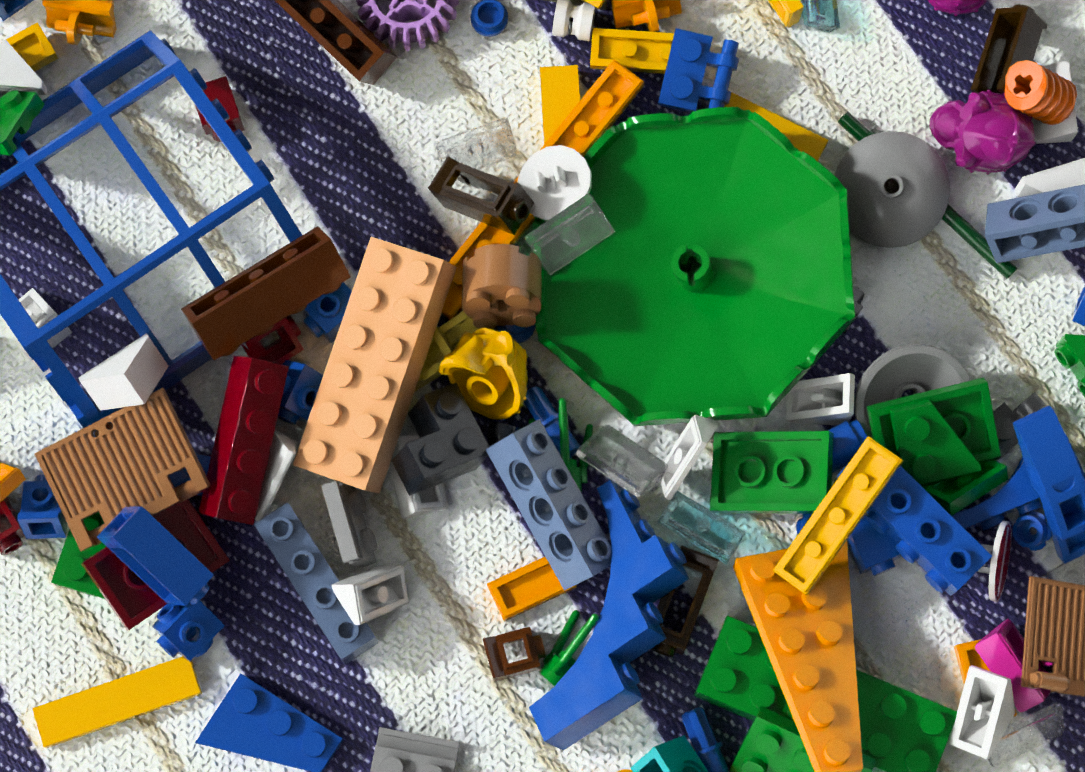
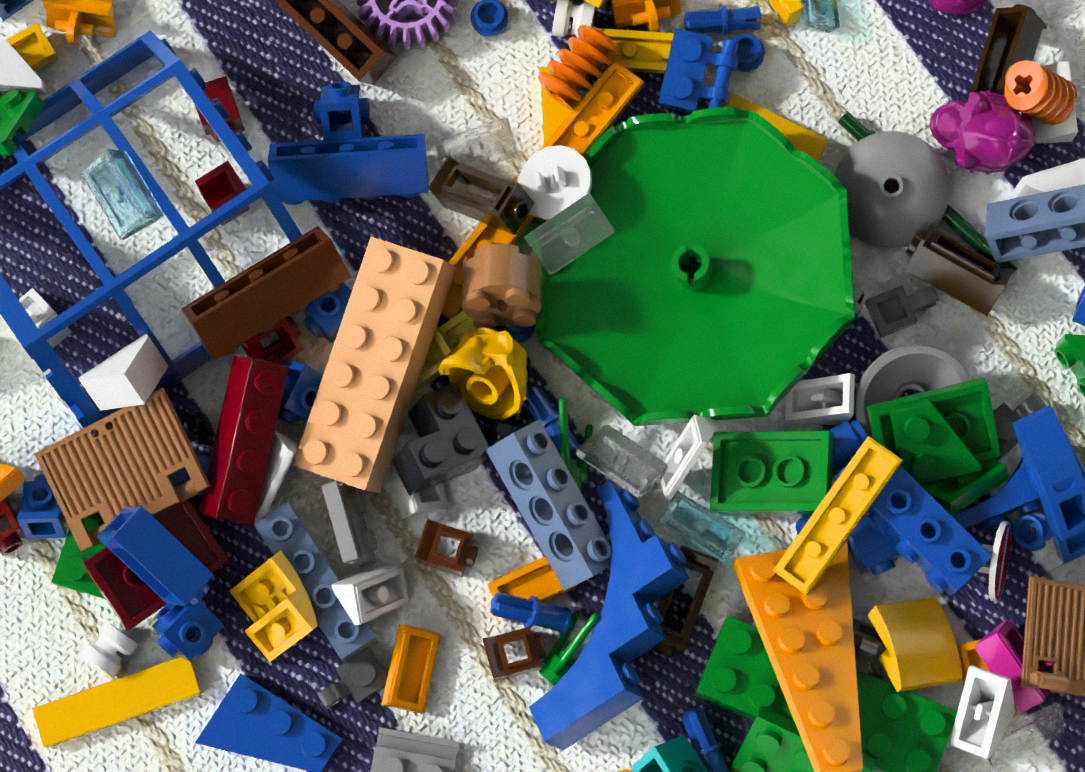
none -> clear light blue slope [81,149,164,240]
none -> white wheel [81,621,139,678]
none -> black hinge [180,410,212,443]
none -> dark red window [195,161,249,226]
none -> yellow slope [229,550,318,662]
none -> blue brick [268,134,428,205]
none -> blue brick [314,81,370,140]
none -> dark grey plate [317,647,388,710]
none -> light orange tile [381,625,441,714]
none -> reddish brown window [415,519,479,577]
none -> blue axle [490,592,571,633]
none -> orange piece [538,25,622,111]
none -> blue axle [684,5,761,35]
none -> blue plate [732,34,765,72]
none -> dark grey plate [853,618,886,674]
none -> dark grey plate [865,285,939,338]
none -> yellow slope [868,597,963,692]
none -> dark brown window [904,224,1013,316]

